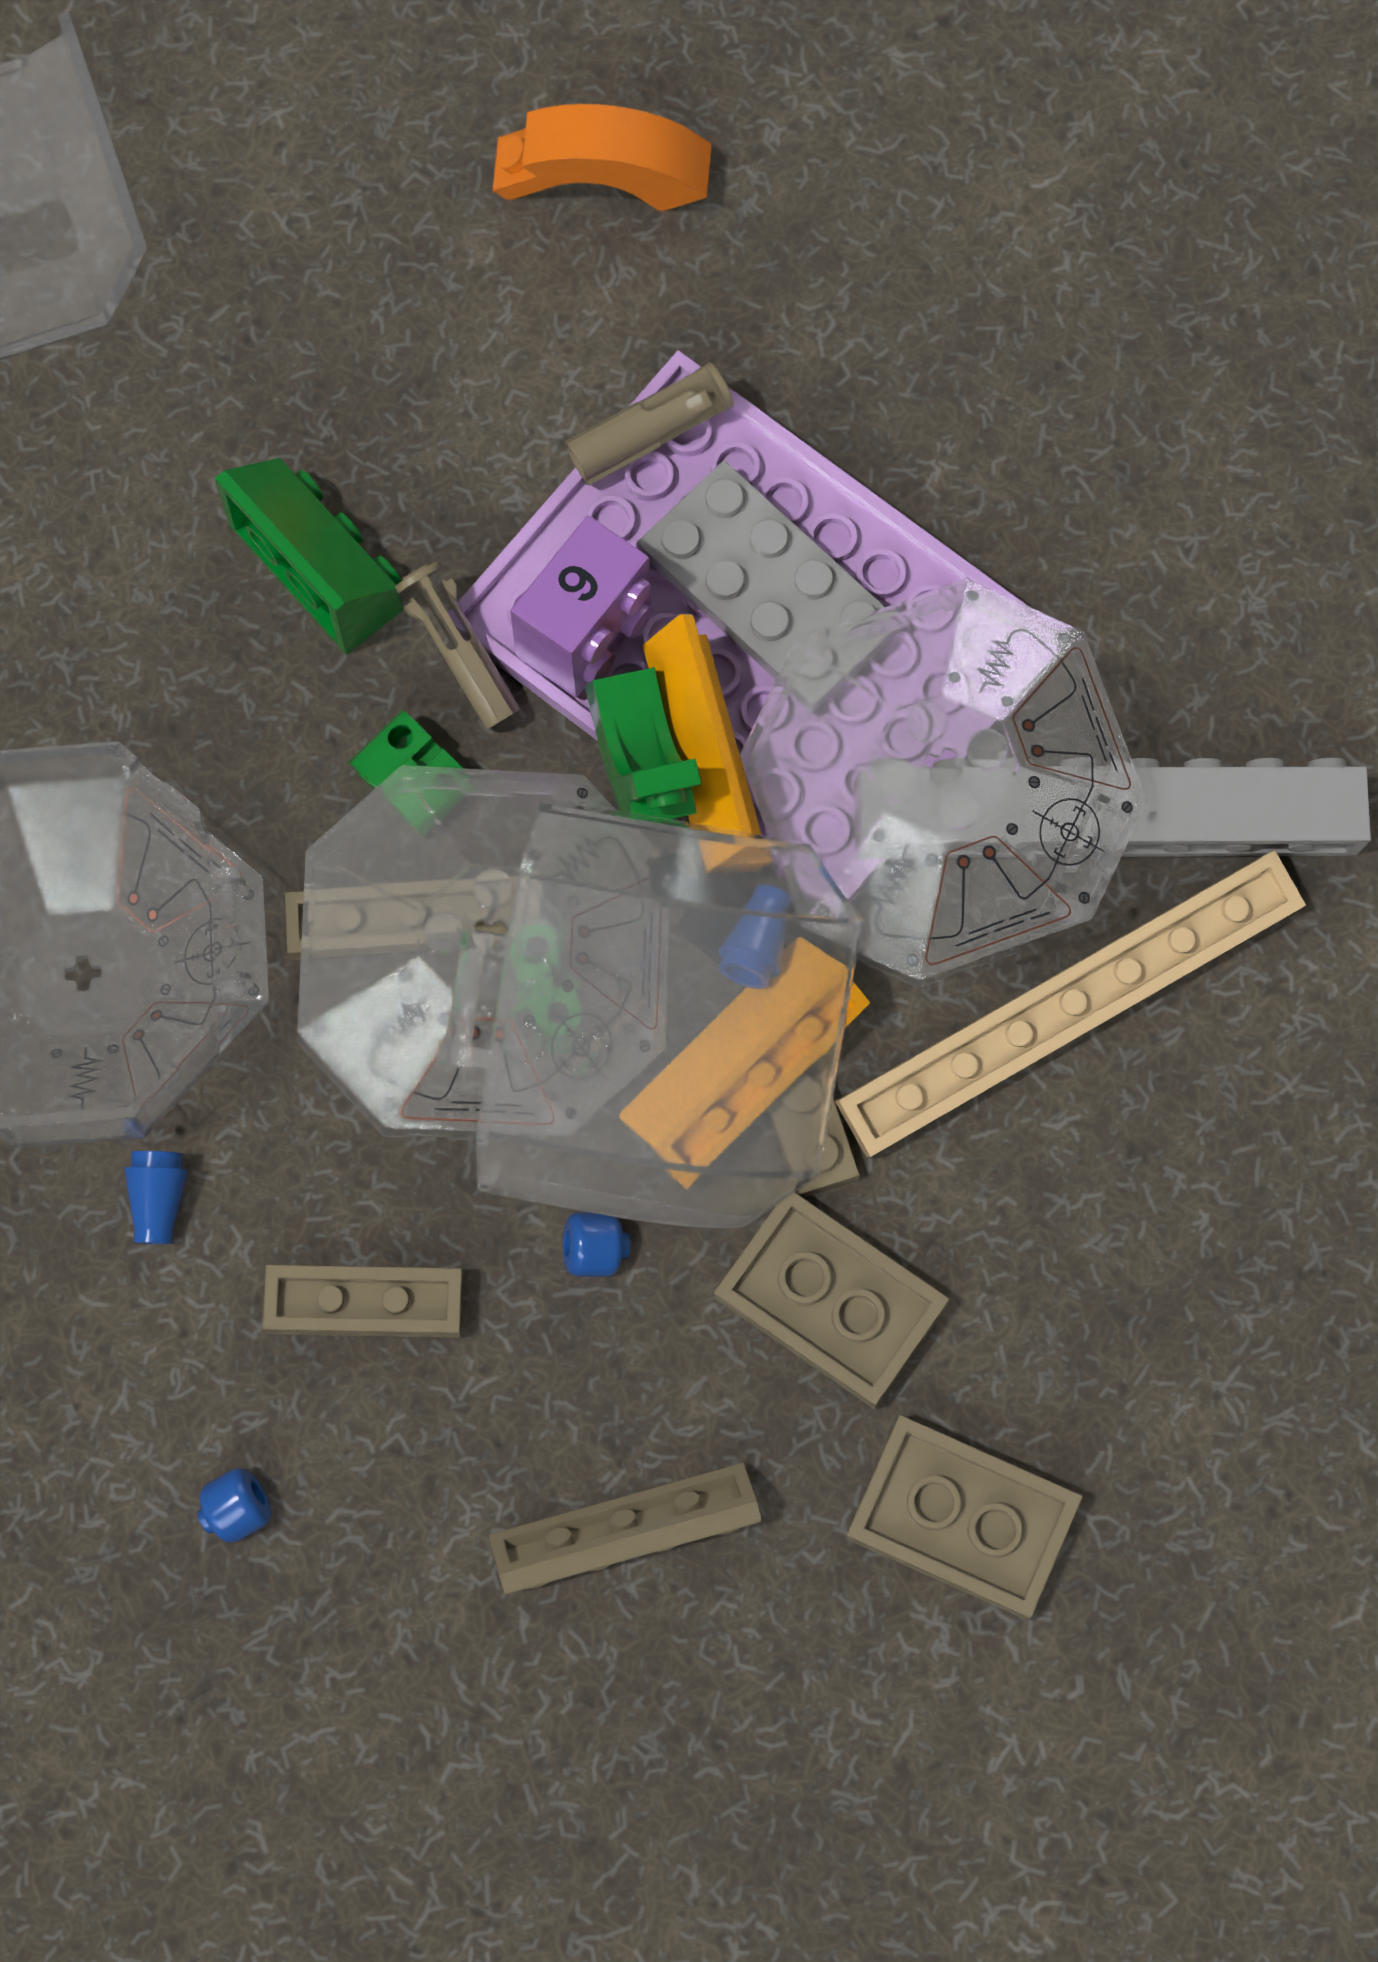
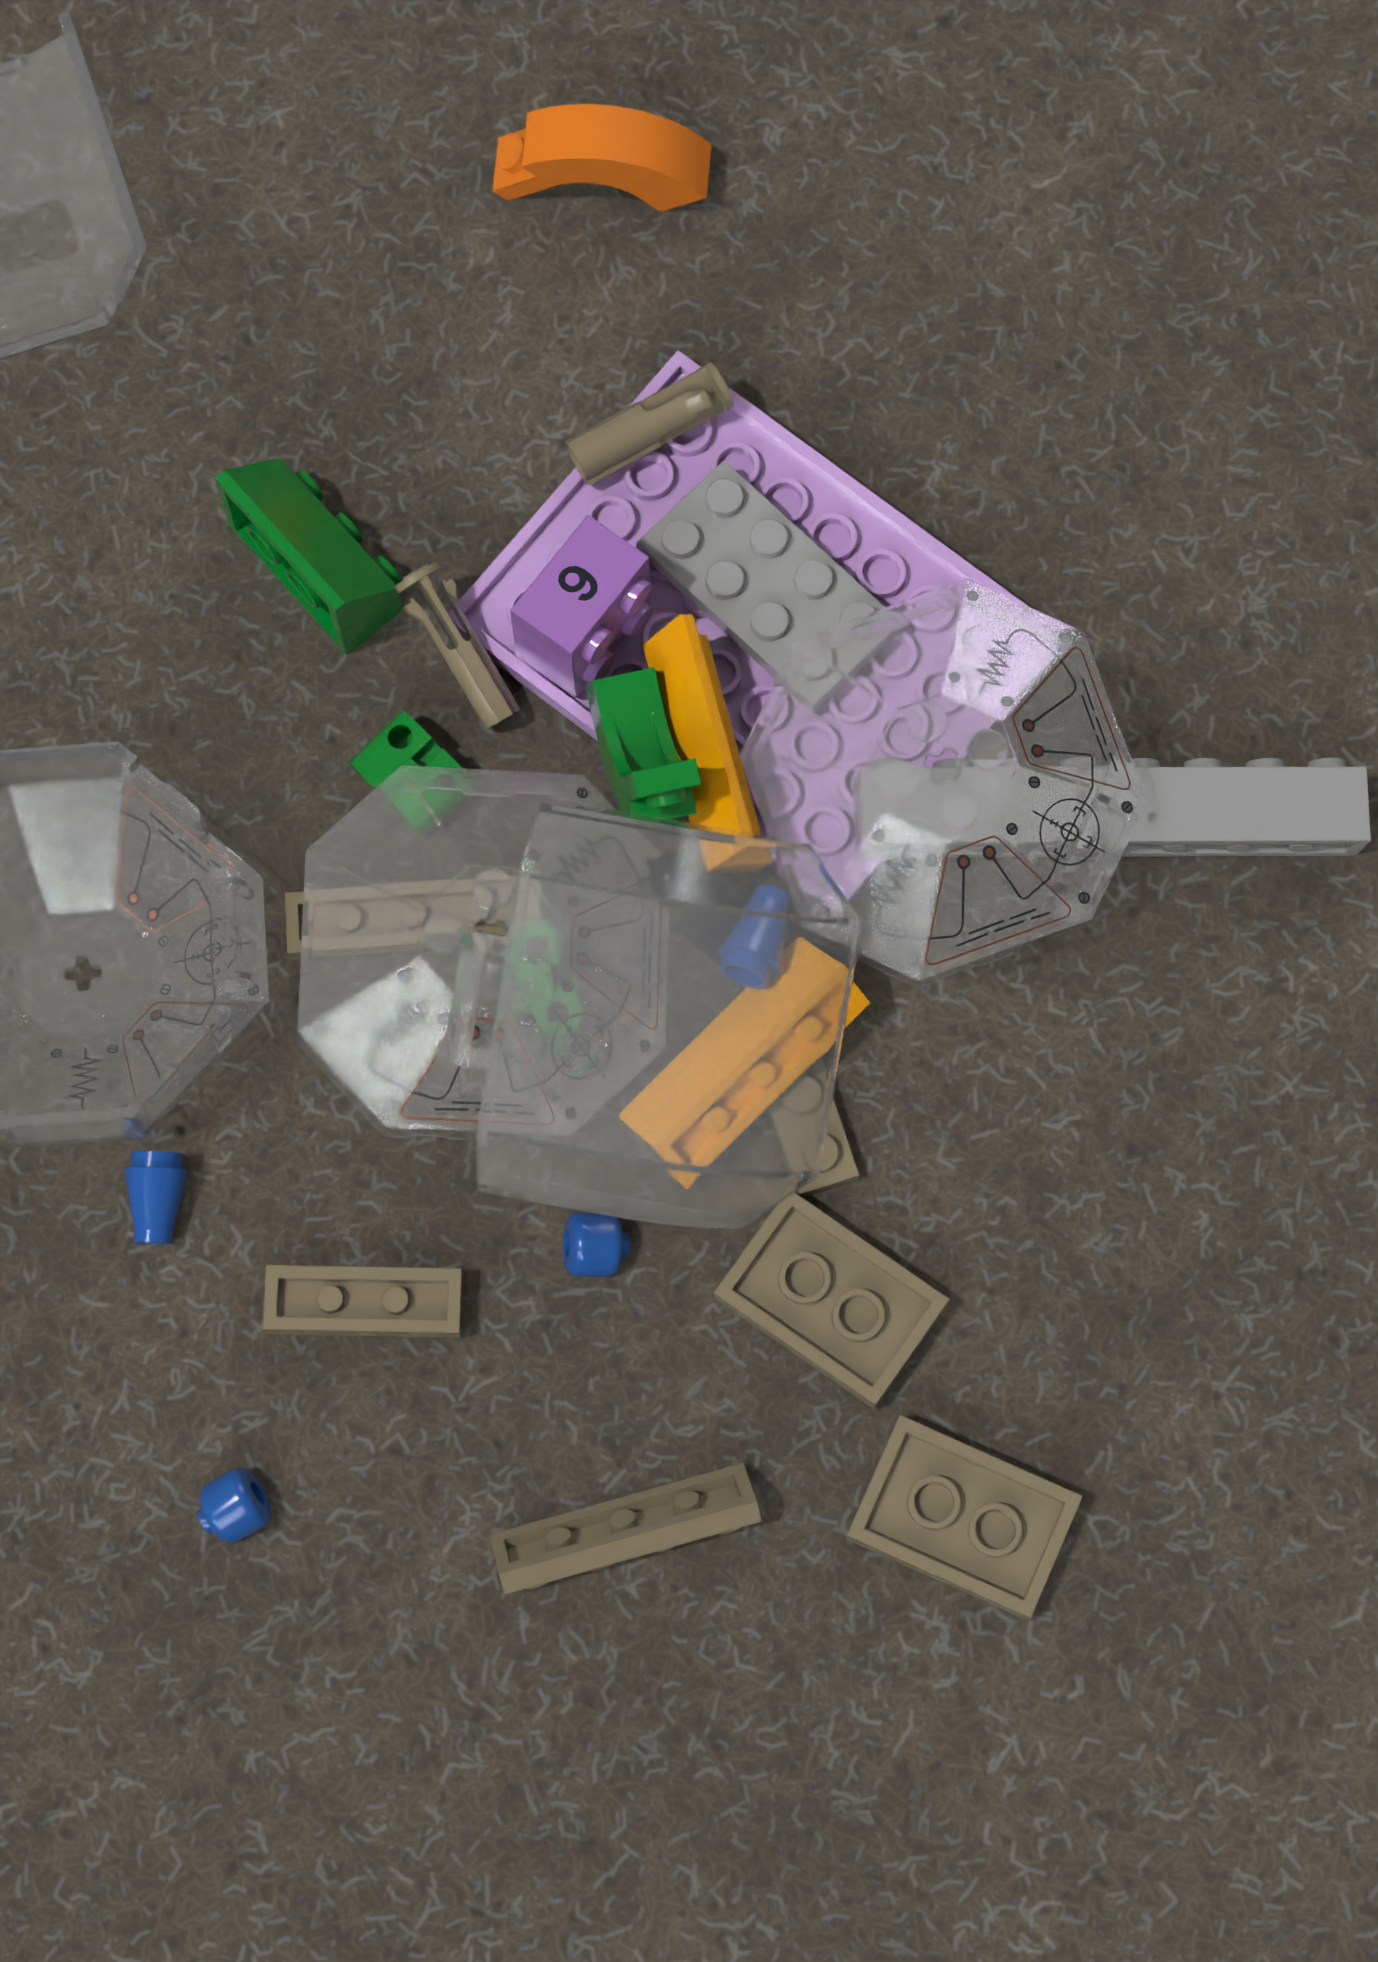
tan plate [835,850,1306,1157] -> none

